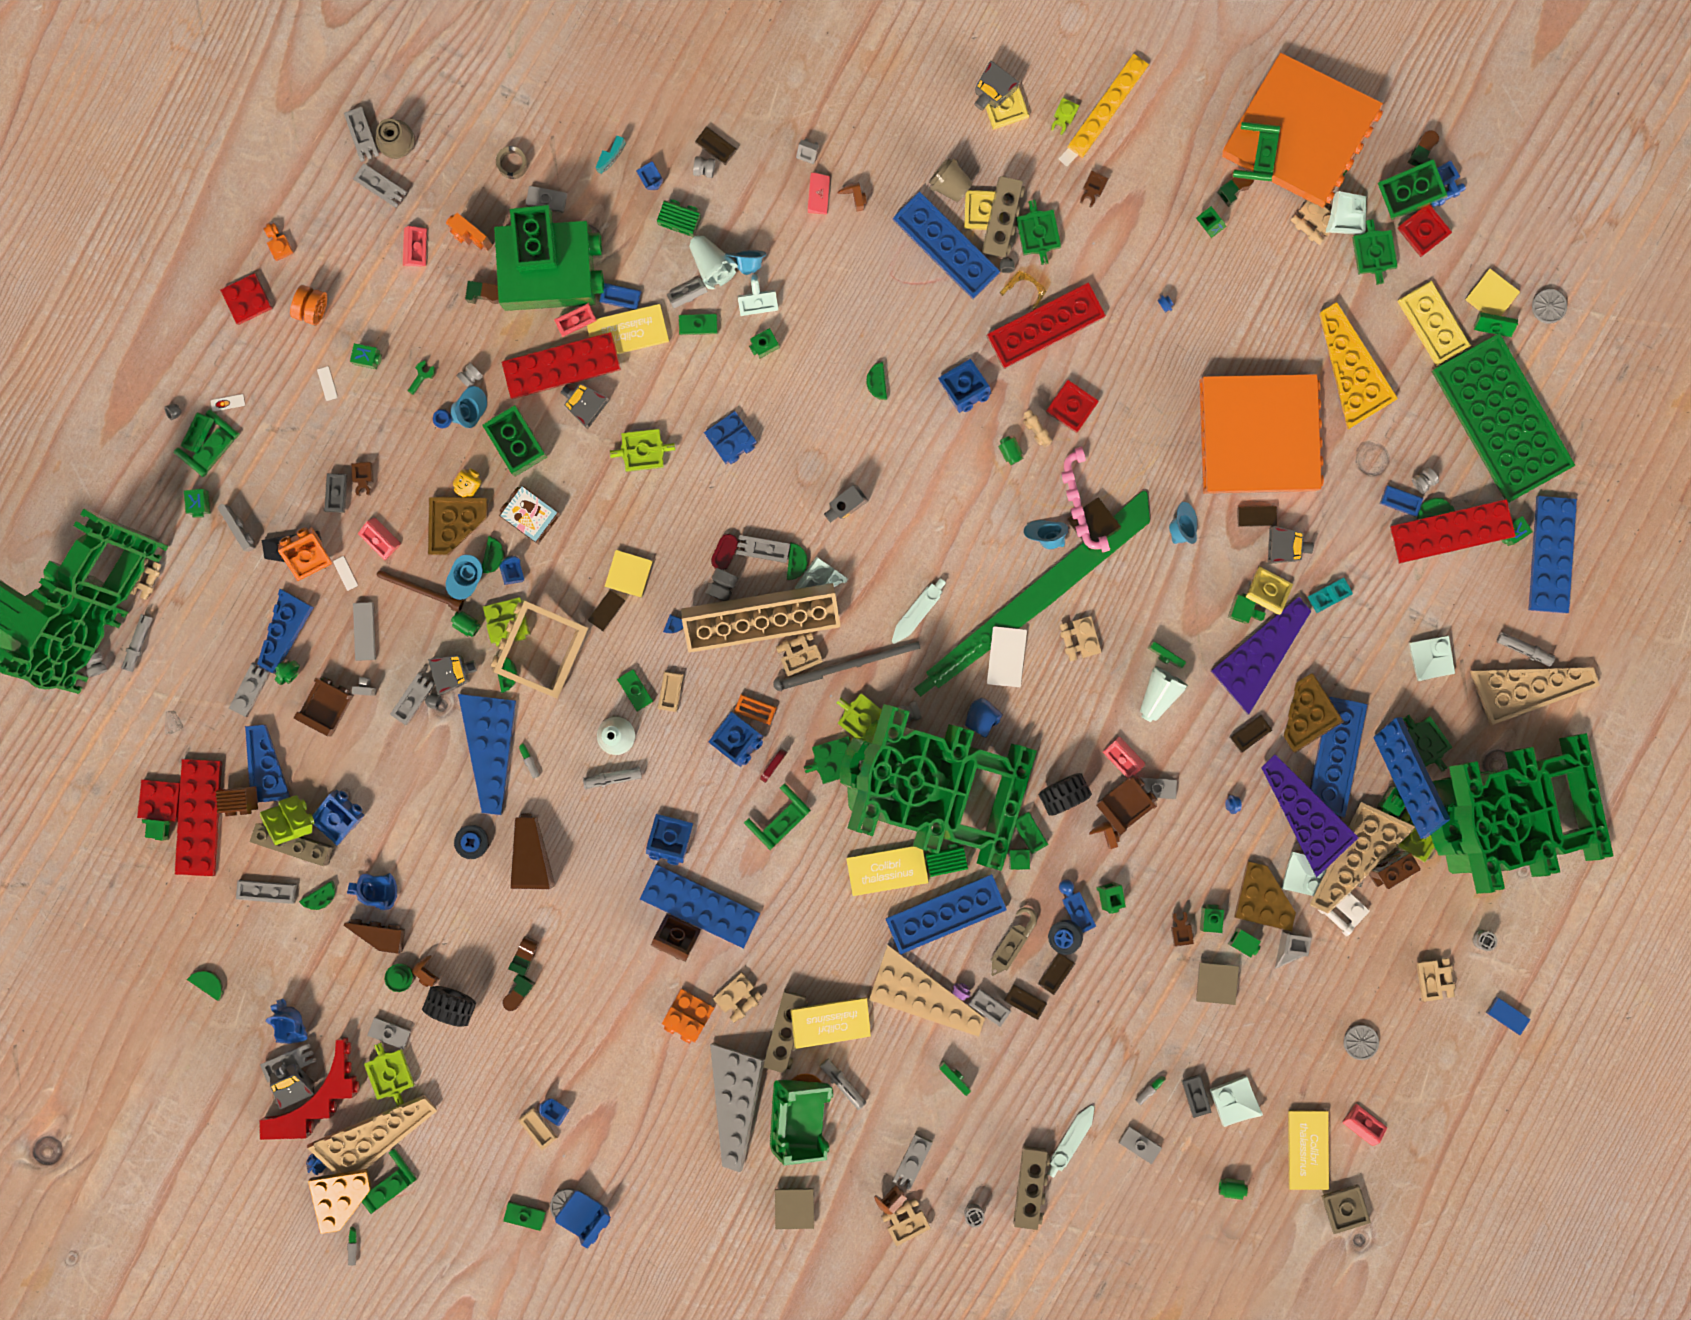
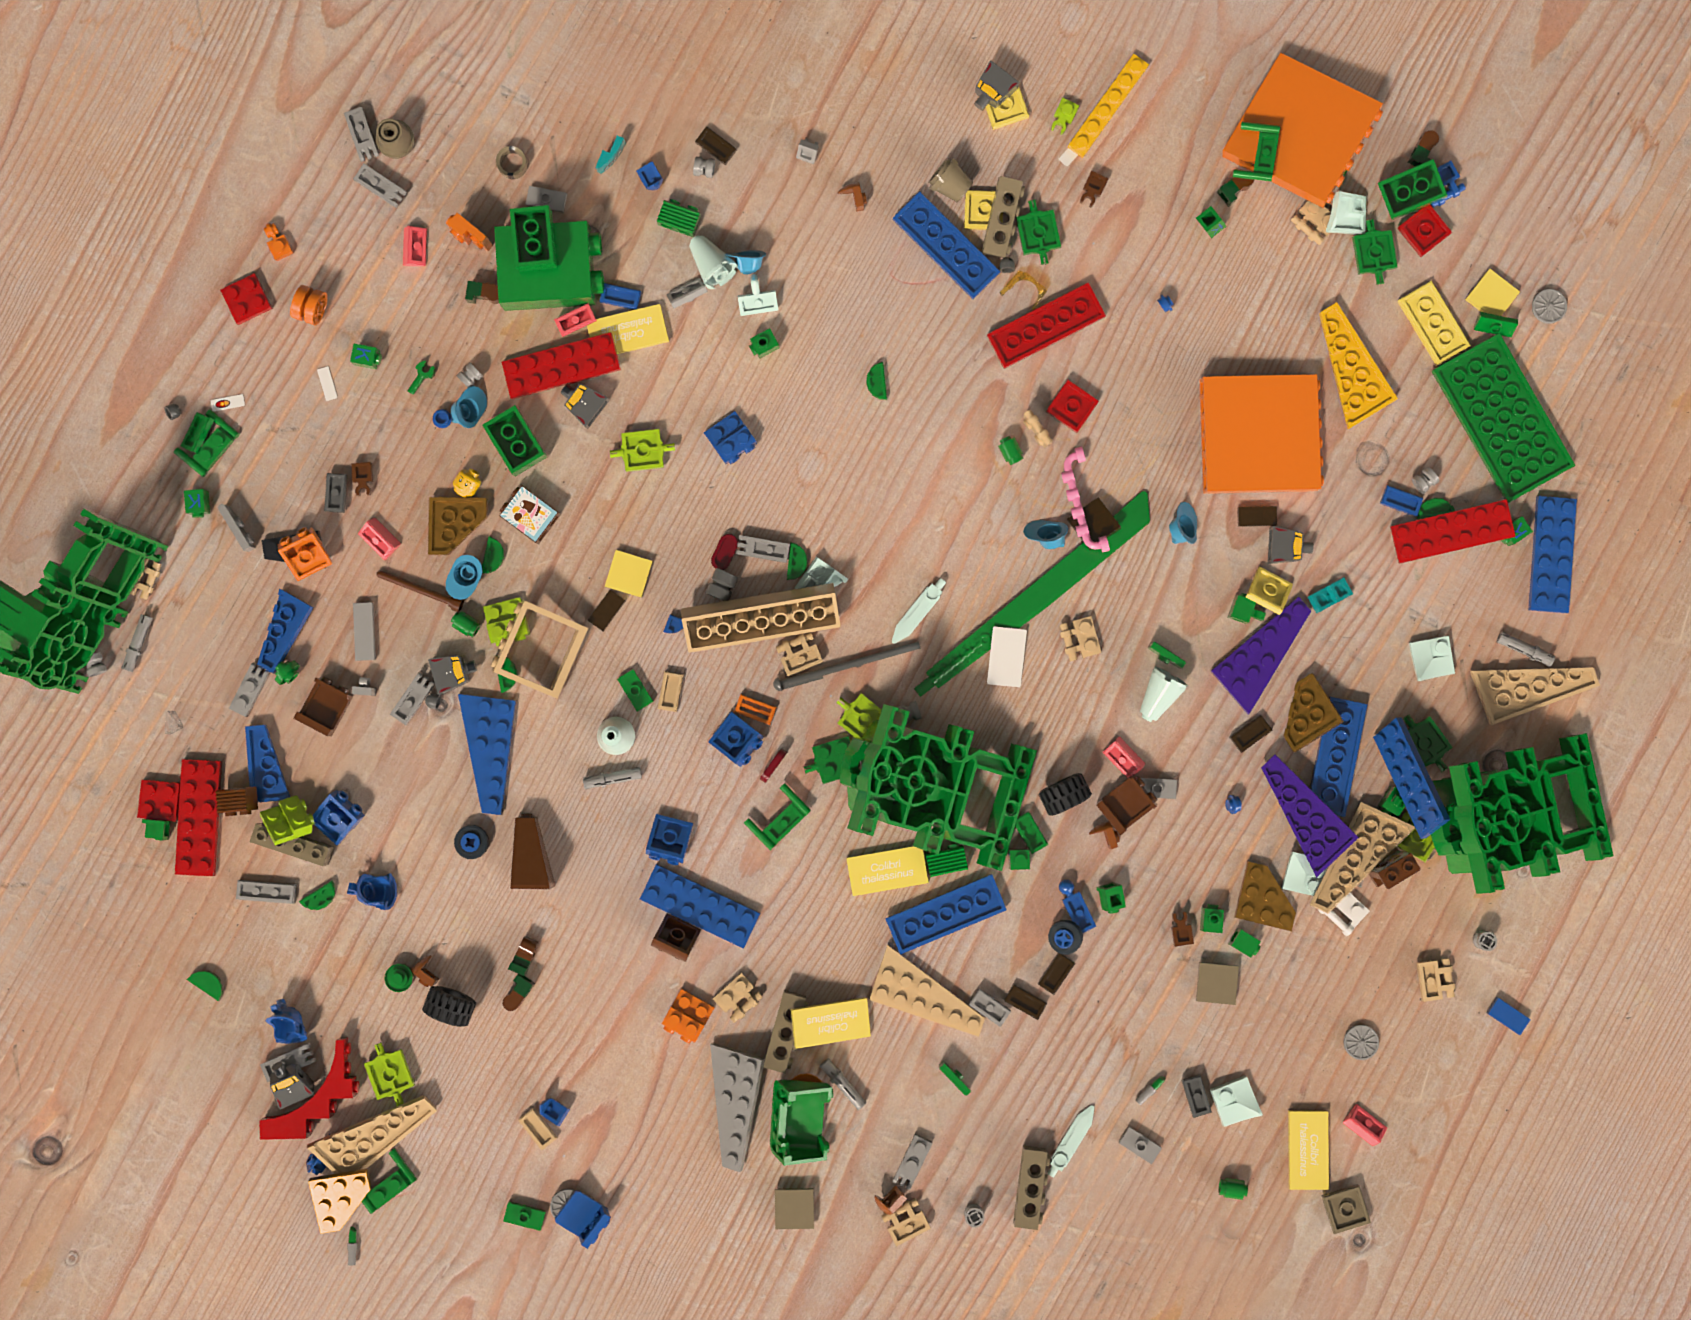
white sticker [333,556,358,591] -> none
reddish brown slope [344,918,405,954] -> none
light grey plate [367,1017,411,1049] -> none
blue plate [499,555,525,585] -> none
light grey piece [519,743,540,779] -> none
green plate [679,314,718,335] -> none
coral slope [808,172,830,215] -> none
dark grey torso [824,485,869,523] -> none
blue plate [938,359,992,413] -> none
medium lavender plate [952,983,971,1000] -> none
blue piece [964,697,1003,738] -> none
dark tan plate [990,907,1037,976] -> none
light grey slope [1275,932,1312,969] -> none

